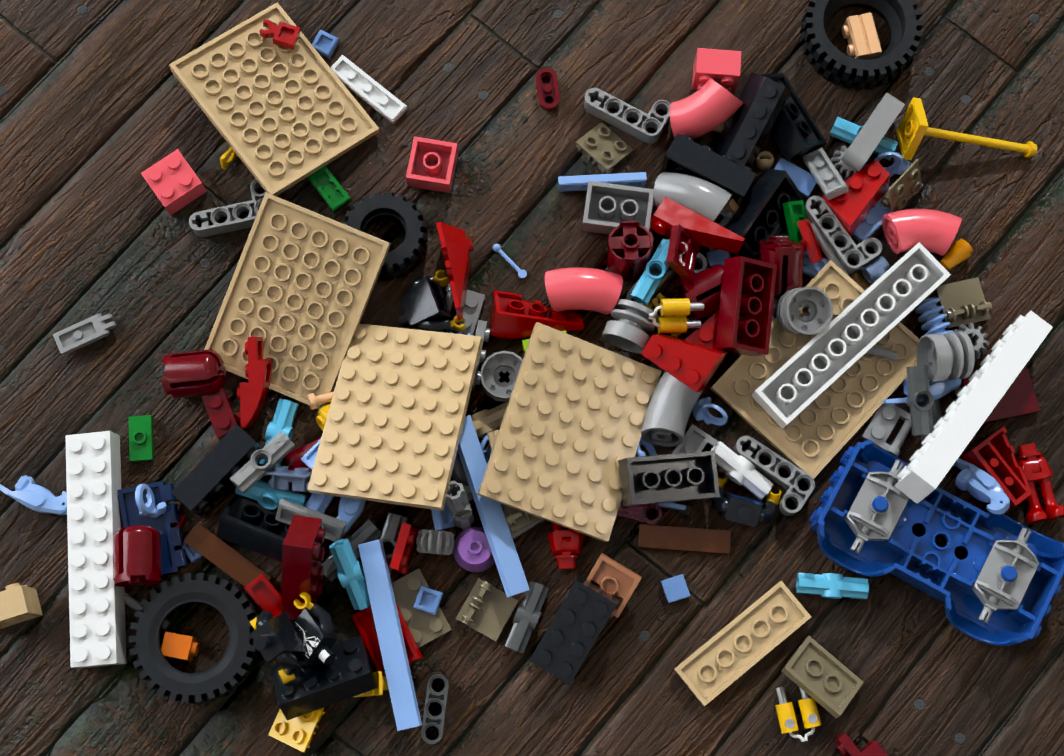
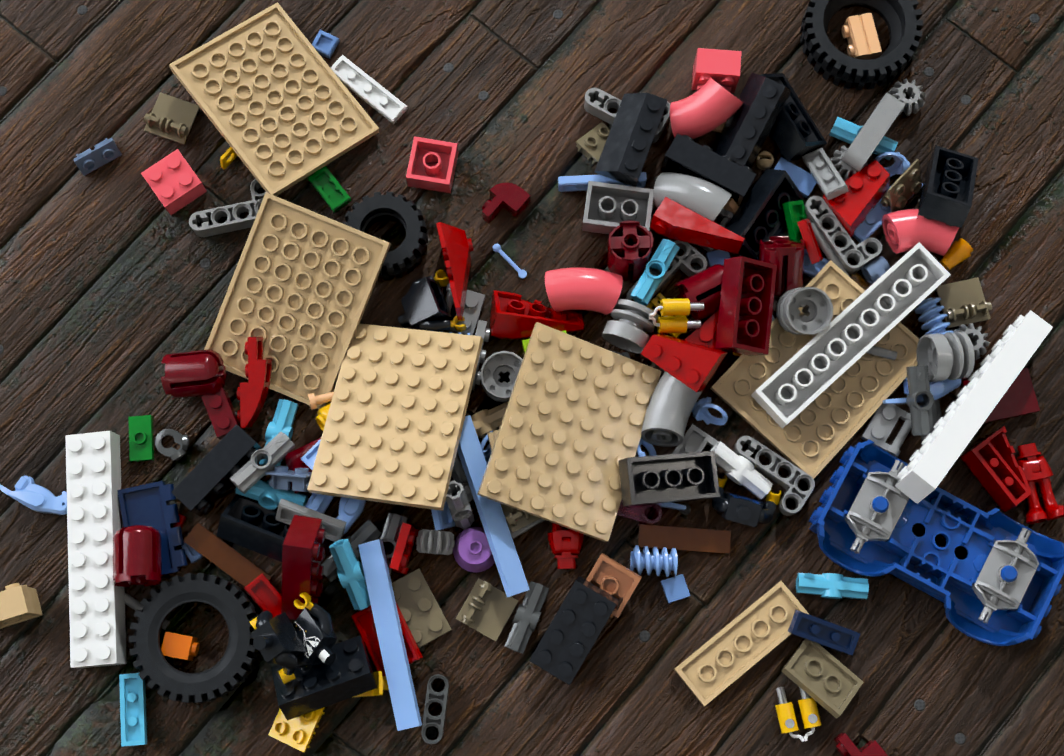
light grey hinge [53,313,117,356] -> none
light blue piece [135,484,167,518] -> none
red plate [259,20,300,50] -> none
medium blue tile [413,585,443,616] -> none
dark red plate [536,68,560,111] -> none
dark red plate [666,224,700,285] -> none
yellow tile [896,97,1037,160] -> none
light blue animal [953,458,1010,515] -> none
none -> sand blue hinge [74,137,122,176]
none -> medium azure plate [119,673,147,747]
none -> dark tan hinge [144,92,200,145]
none -> dark grey piece [155,429,189,461]
none -> dark red brick [482,183,531,224]
none -> black slope [595,92,668,187]
none -> light blue piece [629,545,678,577]
none -> dark blue plate [788,610,860,656]
none -> light grey gear [889,78,926,116]
none -> black brick [918,145,979,228]

